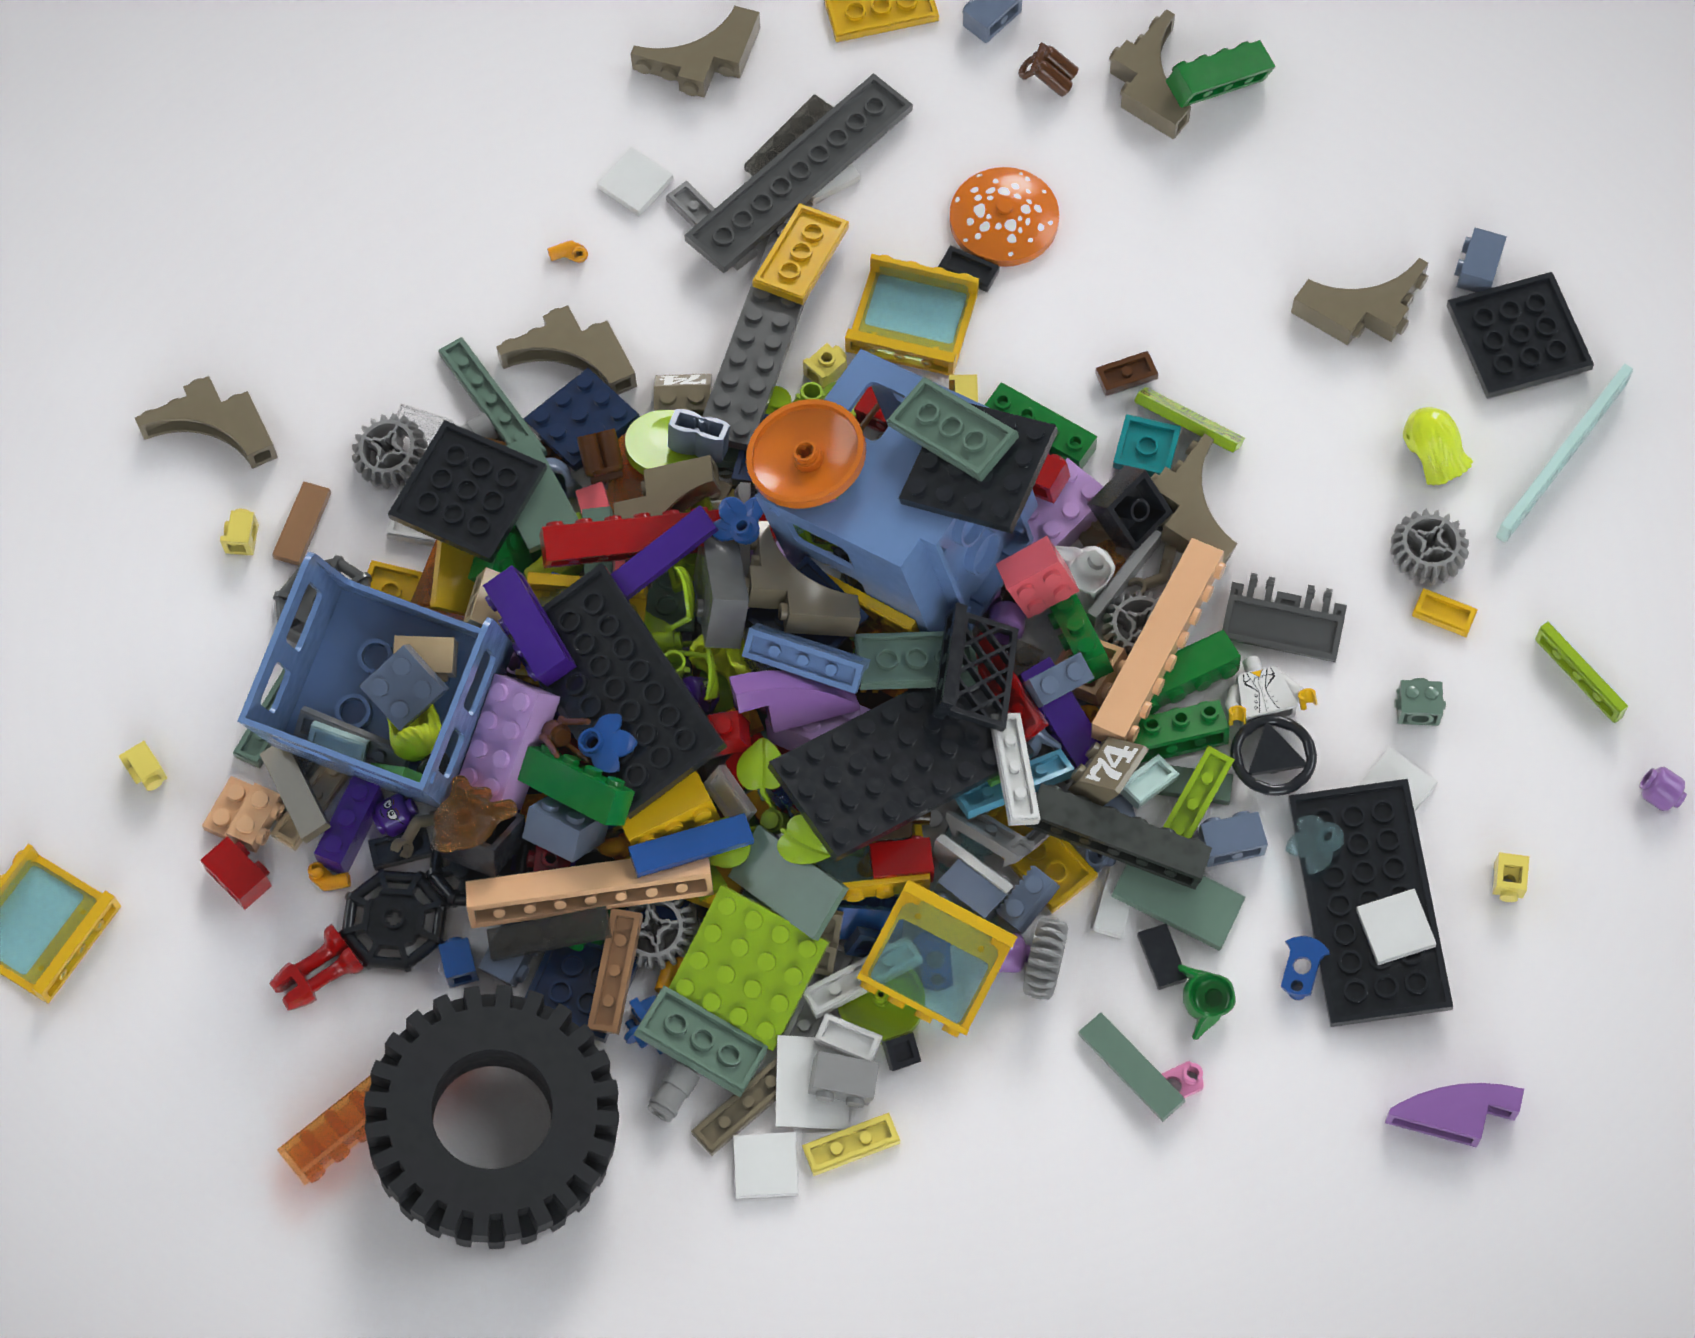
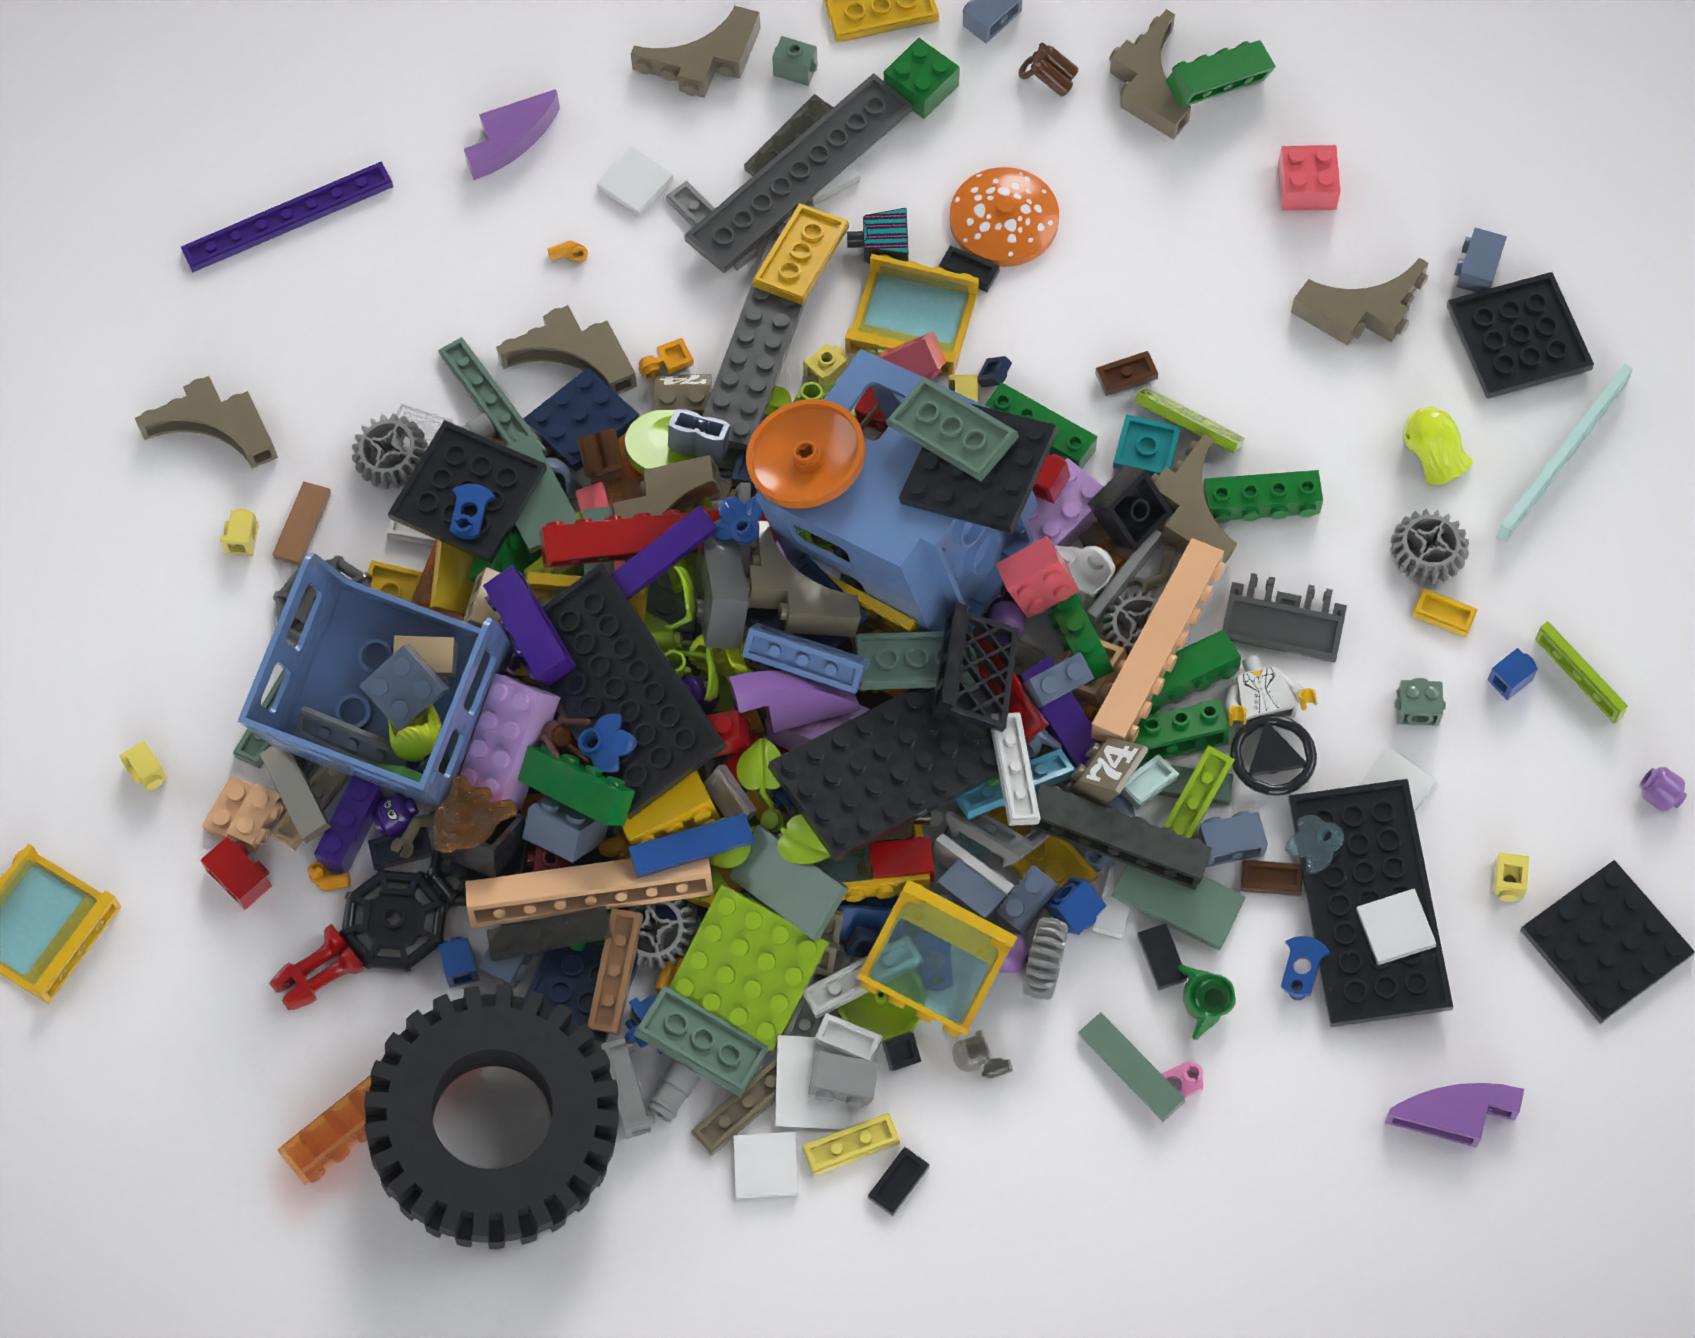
light aqua tile [307,721,370,762] -> none
none -> dark purple tile [181,161,394,273]
none -> blue piece [450,484,495,539]
none -> medium lavender slope [464,89,560,180]
none -> light grey container [601,1037,655,1139]
none -> light orange plate [638,338,694,379]
none -> sand green head [772,36,818,86]
none -> black torso [847,208,909,264]
none -> black tile [868,1146,930,1216]
none -> coral brick [878,331,947,380]
none -> green brick [883,38,960,119]
none -> clear smoke piece [952,1030,1013,1078]
none -> dark blue plate [977,356,1012,387]
none -> blue head [1044,877,1107,935]
none -> green brick [1203,470,1323,523]
none -> reddish brown tile [1241,860,1303,896]
none -> coral brick [1278,145,1341,210]
none -> blue brick [1487,648,1538,701]
none -> black plate [1520,860,1695,1024]

